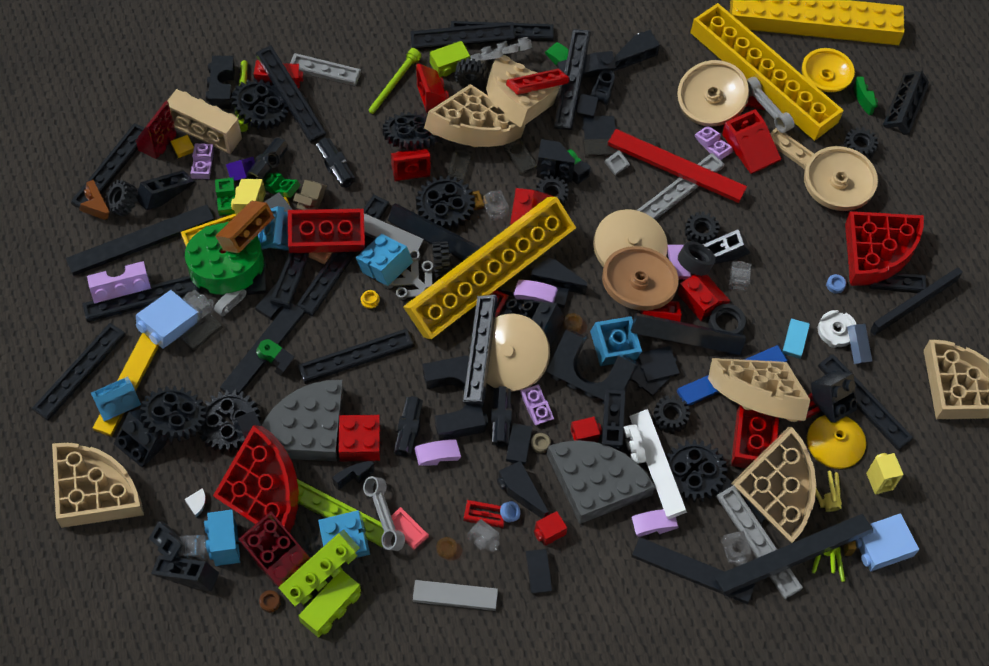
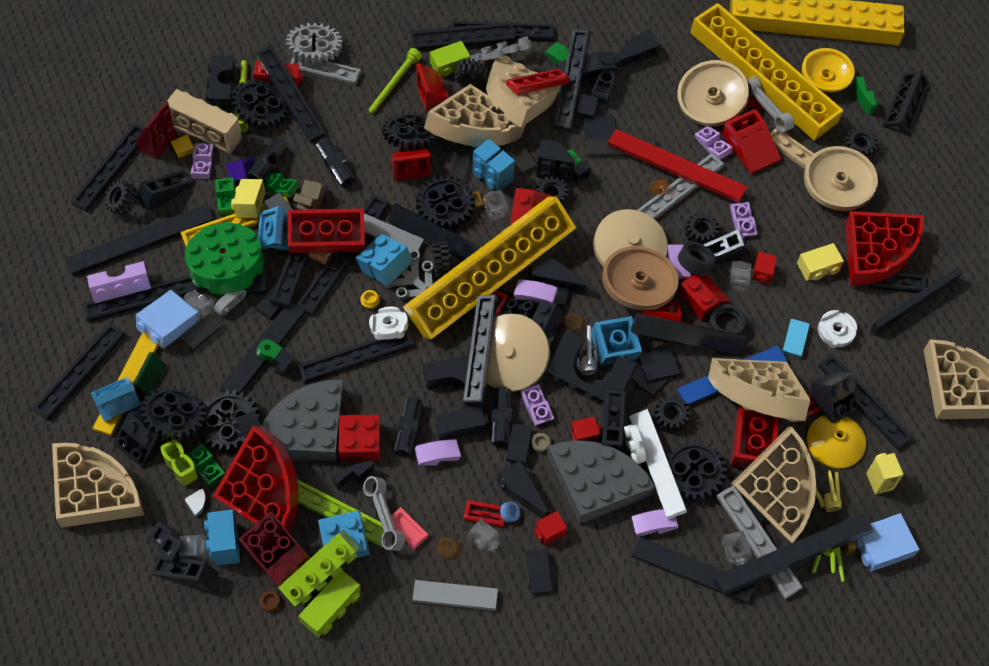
dark orange slope [80,180,109,220] -> none
dark orange brick [216,200,275,253] -> none
light grey tile [604,150,630,176] -> none
medium blue tile [826,274,846,293] -> none
sand blue slope [847,324,872,364] -> none
none -> dark green slope [133,352,165,396]
none -> lime brick [161,439,198,486]
none -> green slope [186,444,226,489]
none -> light grey gear [286,23,343,65]
none -> white plate [369,307,408,340]
none -> dark azure piece [473,139,515,193]
none -> white plant [577,325,598,375]
none -> clear orange tile [649,179,669,195]
none -> lavender slope [730,202,757,237]
none -> red brick [751,252,777,284]
none -> light yellow brick [797,243,844,281]

